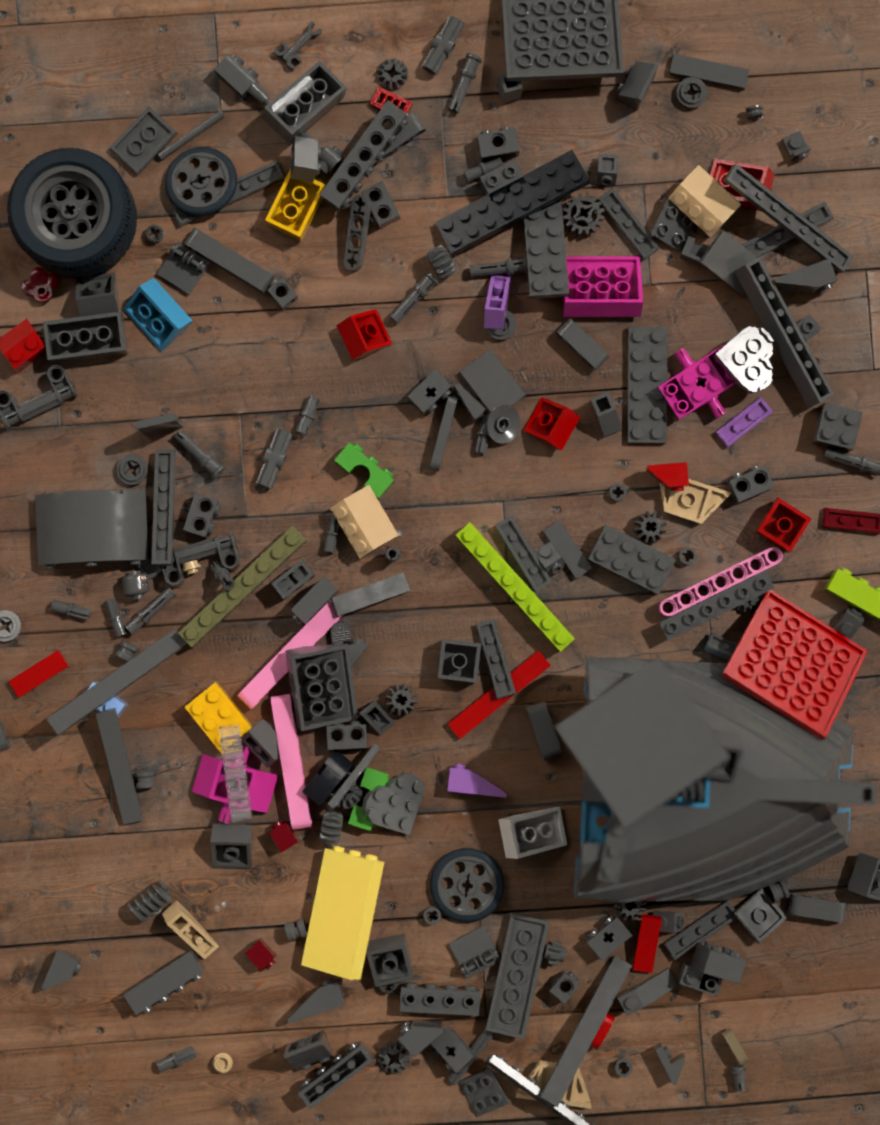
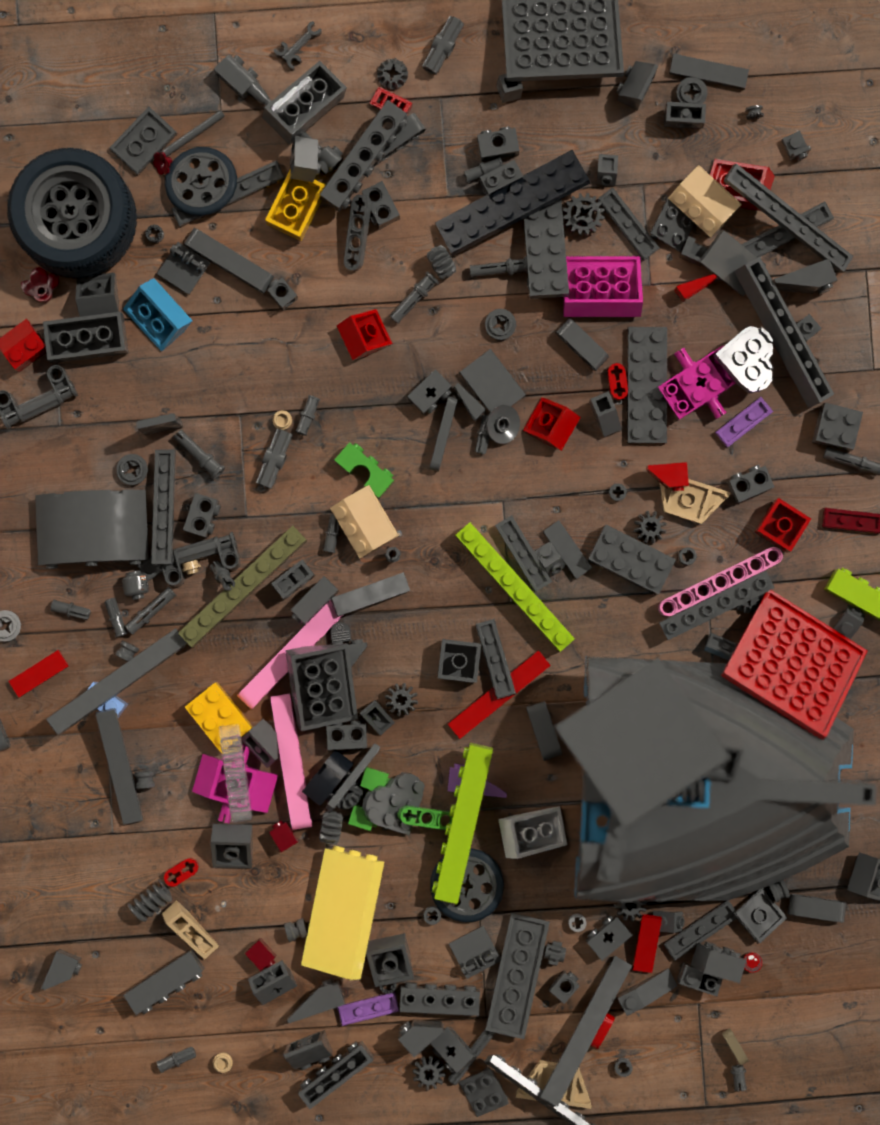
dark grey gear [378,1042,410,1074] -> none
dark grey pin [448,53,482,113] -> none
medium lavender slope [484,275,511,330] -> none
dark grey slope [653,1043,685,1085] -> none
none -> dark red plant [153,152,172,175]
none -> red beam [164,858,199,887]
none -> dark grey brick [248,960,297,1005]
none -> tan plate [273,410,292,430]
none -> medium lavender tile [338,991,400,1026]
none -> bright green beam [398,805,453,830]
none -> dark grey gear [412,1056,446,1090]
none -> lime brick [432,743,493,904]
none -> light grey bush [568,913,586,932]
none -> red beam [607,363,628,401]
none -> dark grey brick [664,102,706,129]
none -> red slope [674,274,717,302]
none -> red tile [743,952,762,973]

